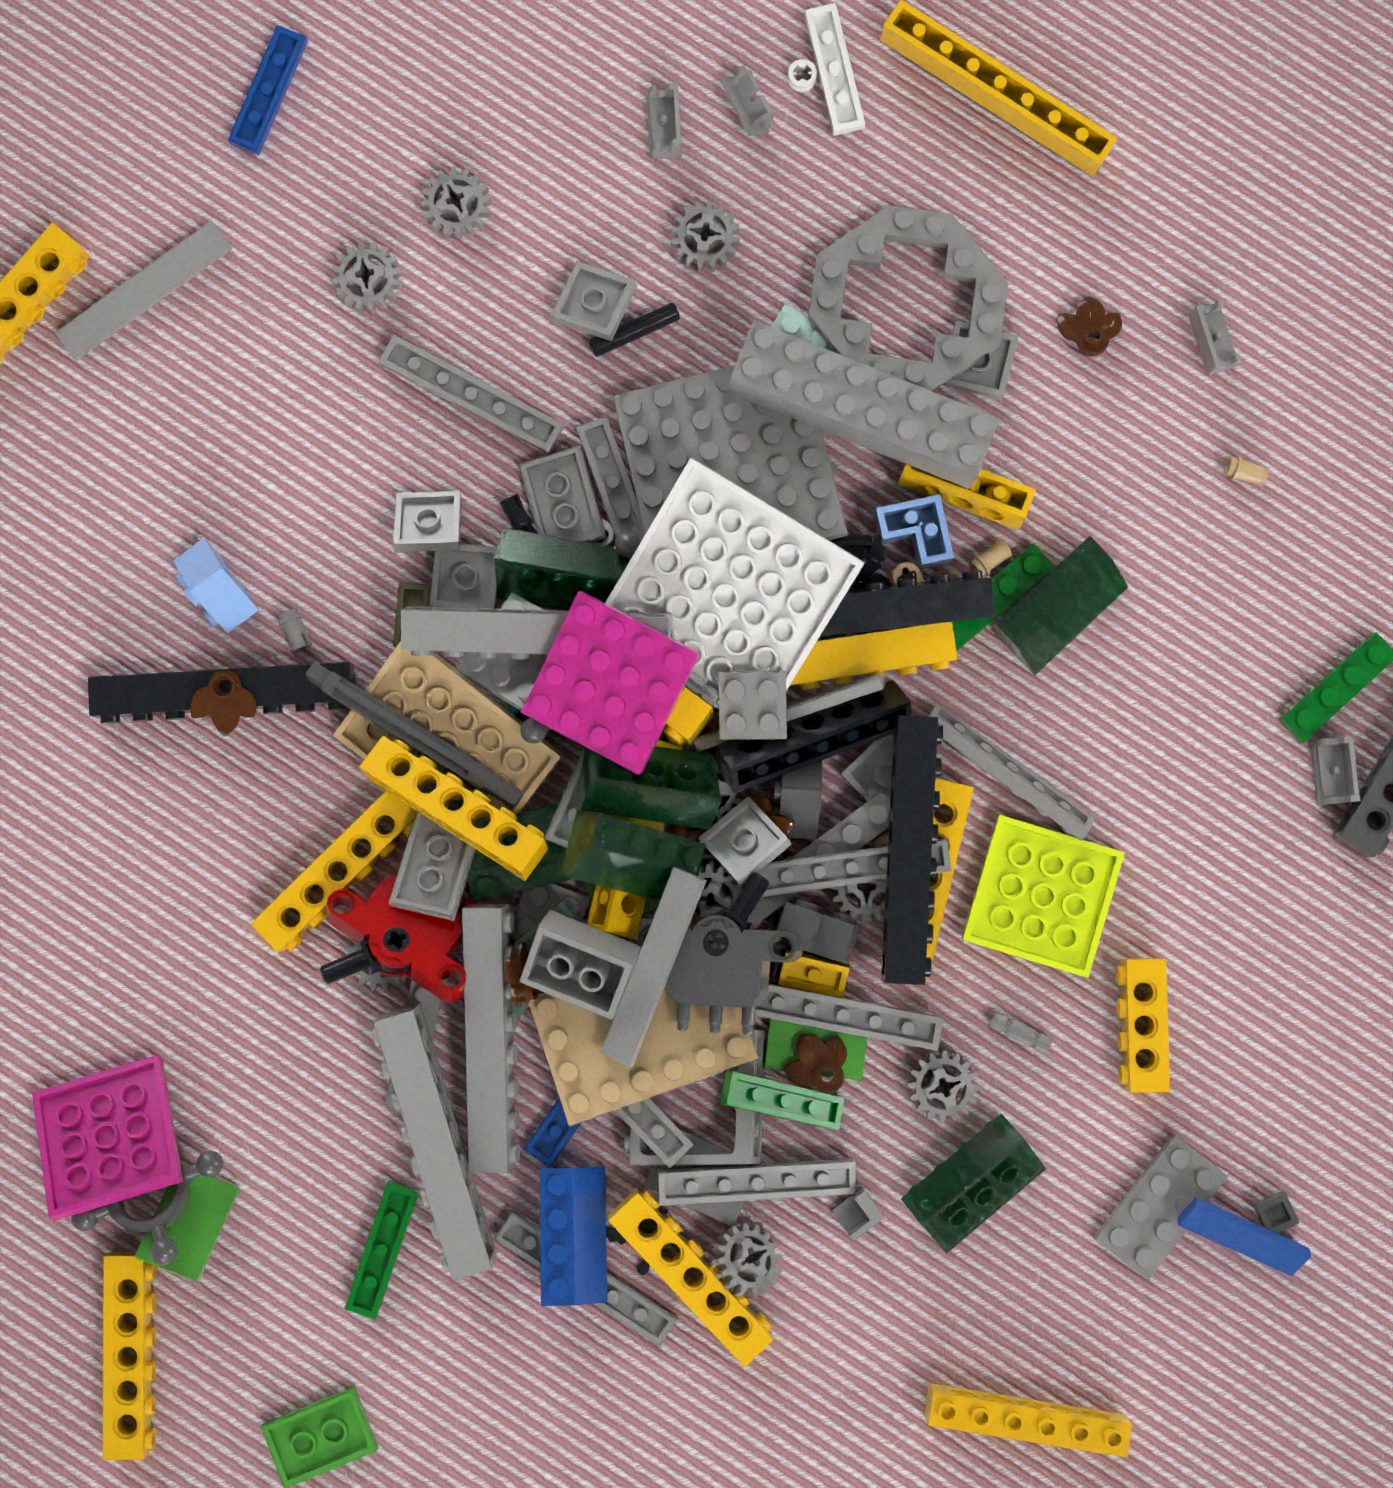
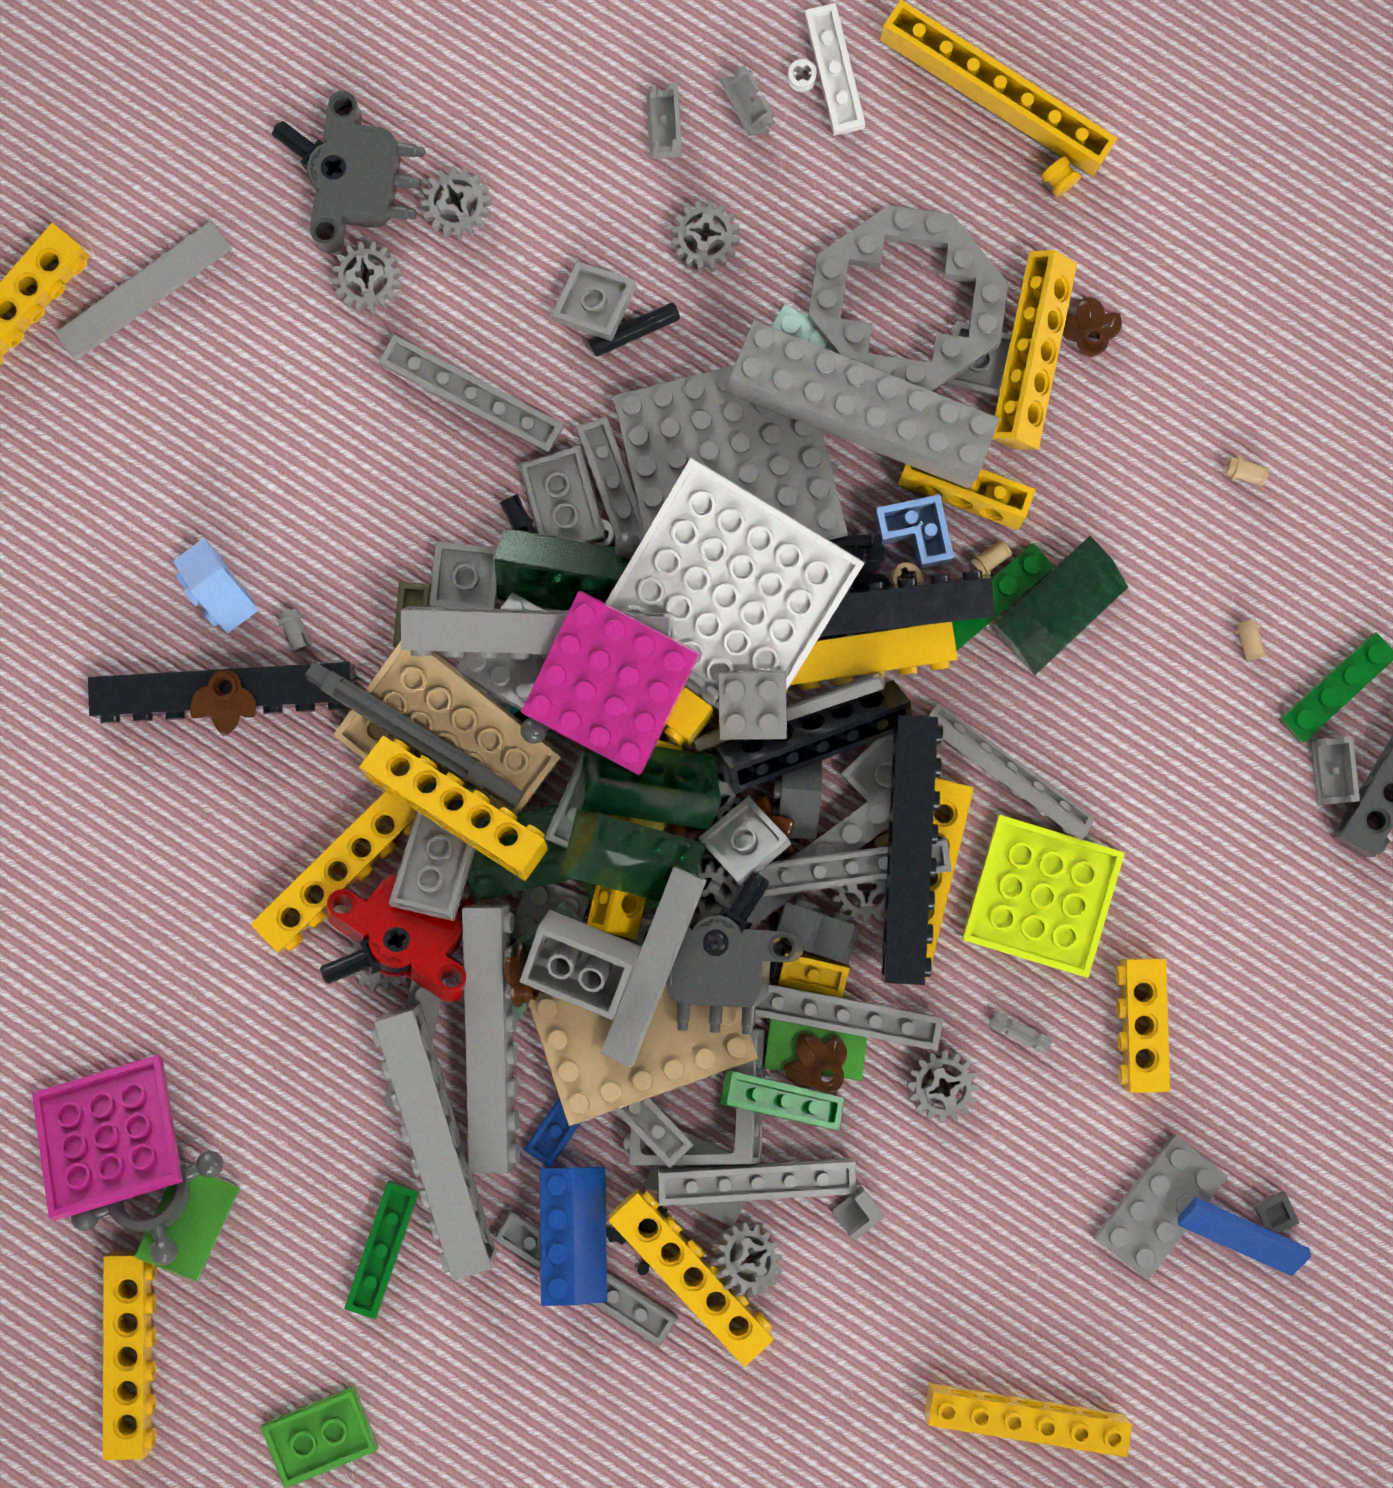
blue tile [228,25,308,155] -> none
light grey plate [393,491,462,552] -> none
clear green slope [901,1113,1046,1254] -> none
light grey hinge [1188,300,1241,376] -> none
none -> dark grey piece [272,91,425,254]
none -> yellow brick [992,250,1078,450]
none -> yellow wheel [1041,156,1082,197]
none -> tan pin [1235,619,1267,662]

